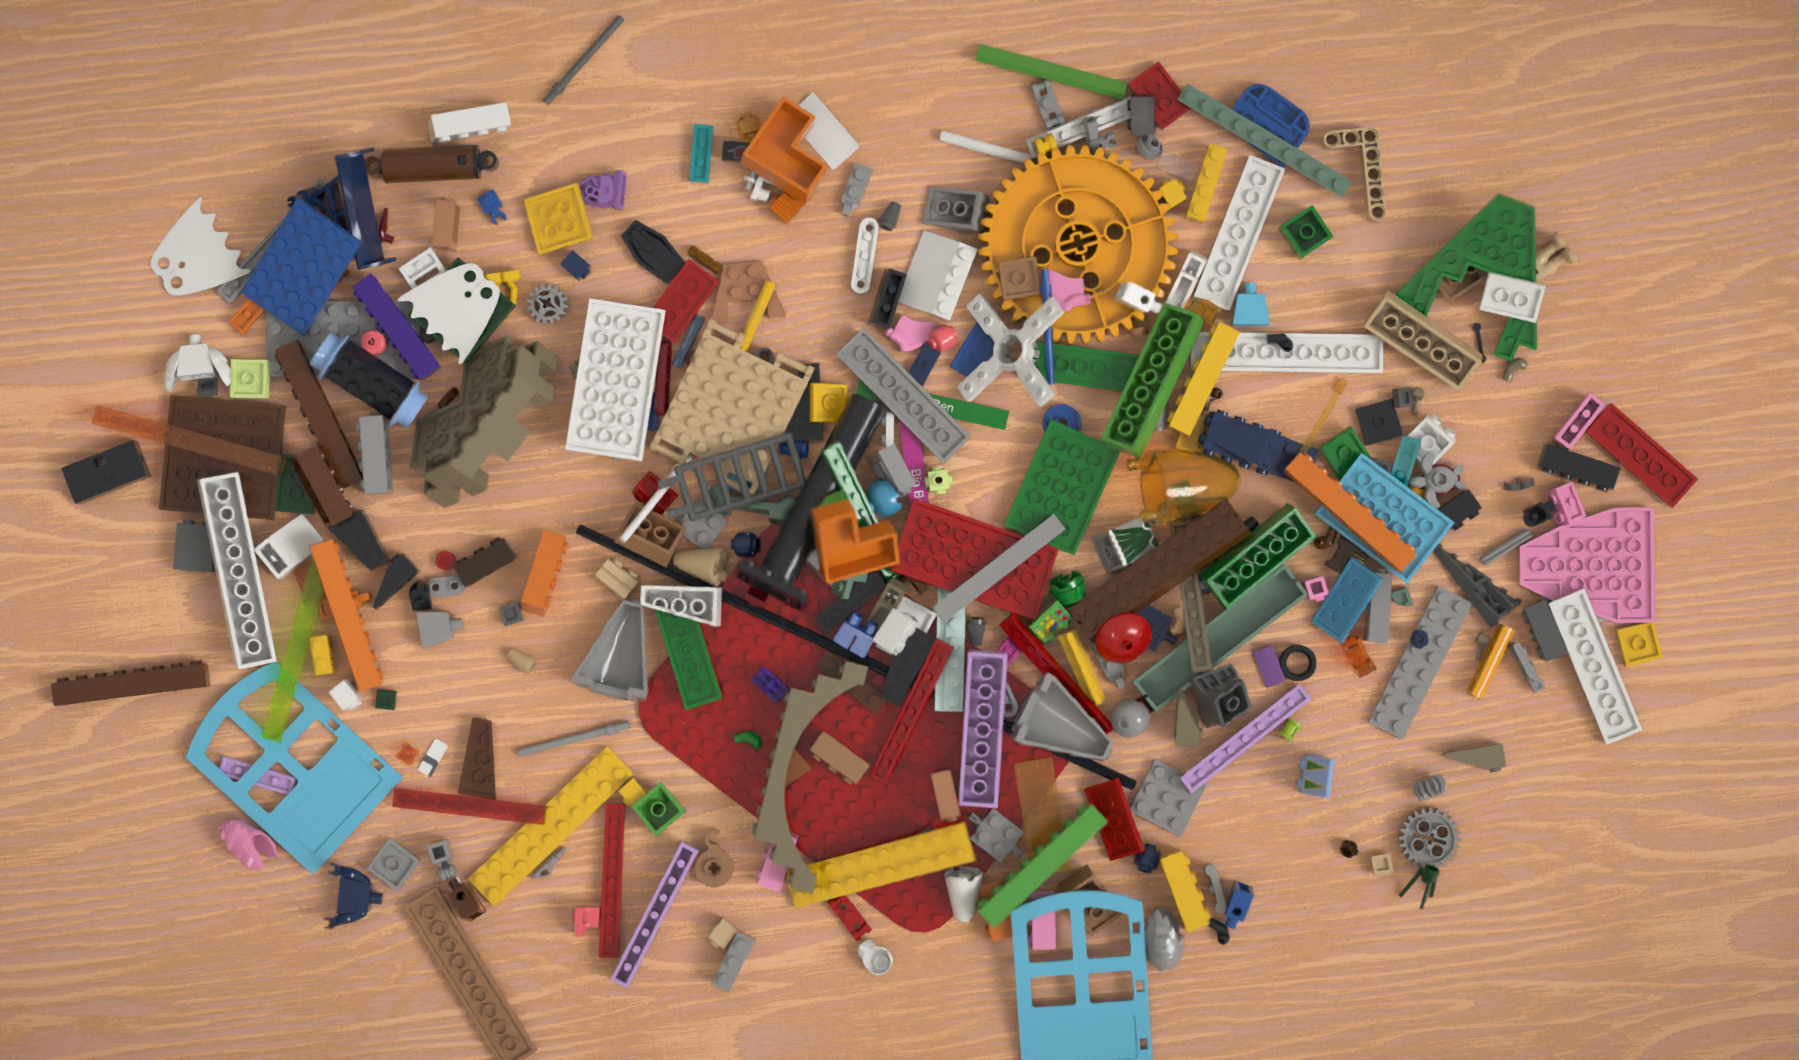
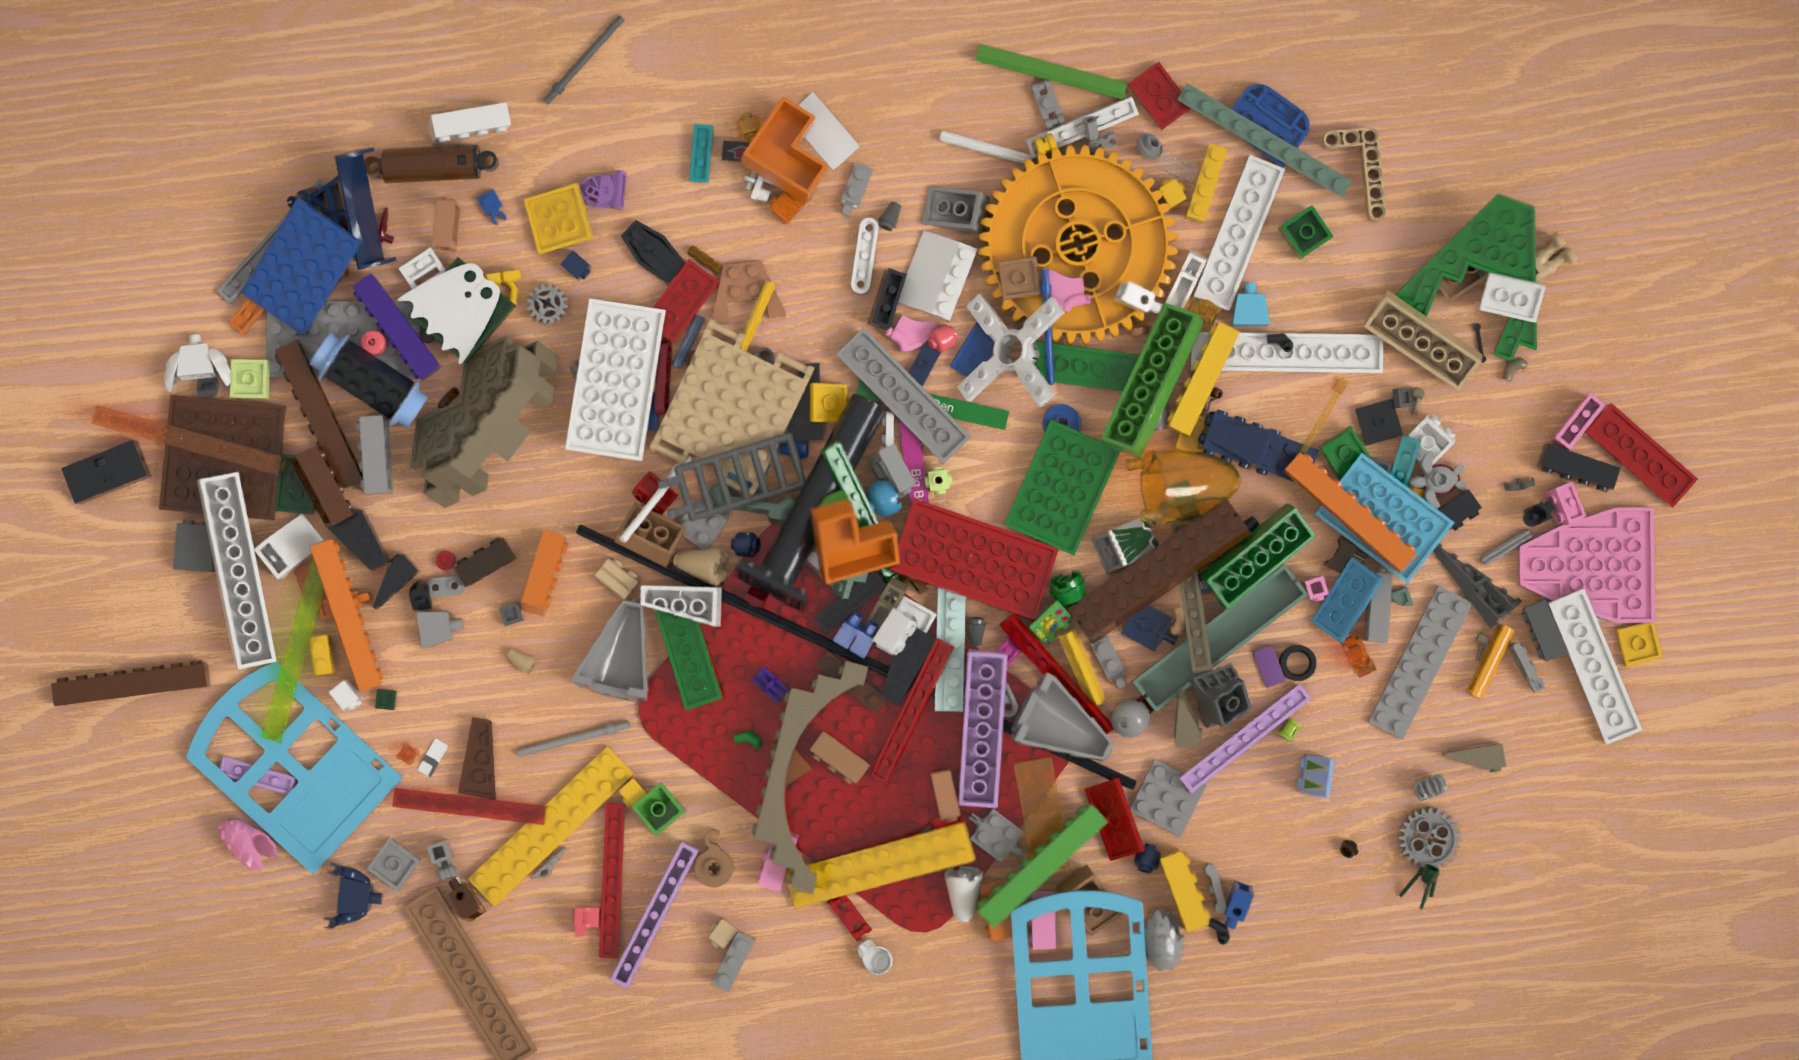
white piece [151,197,251,296] -> none
light grey tile [932,514,1065,622] -> none
red dish [1095,612,1152,664] -> none
black brick [1127,94,1155,135] -> none
reddish brown arm [1314,526,1338,549] -> none
tan plate [1370,853,1393,876] -> none
dark blue plate [1410,630,1429,649] -> none

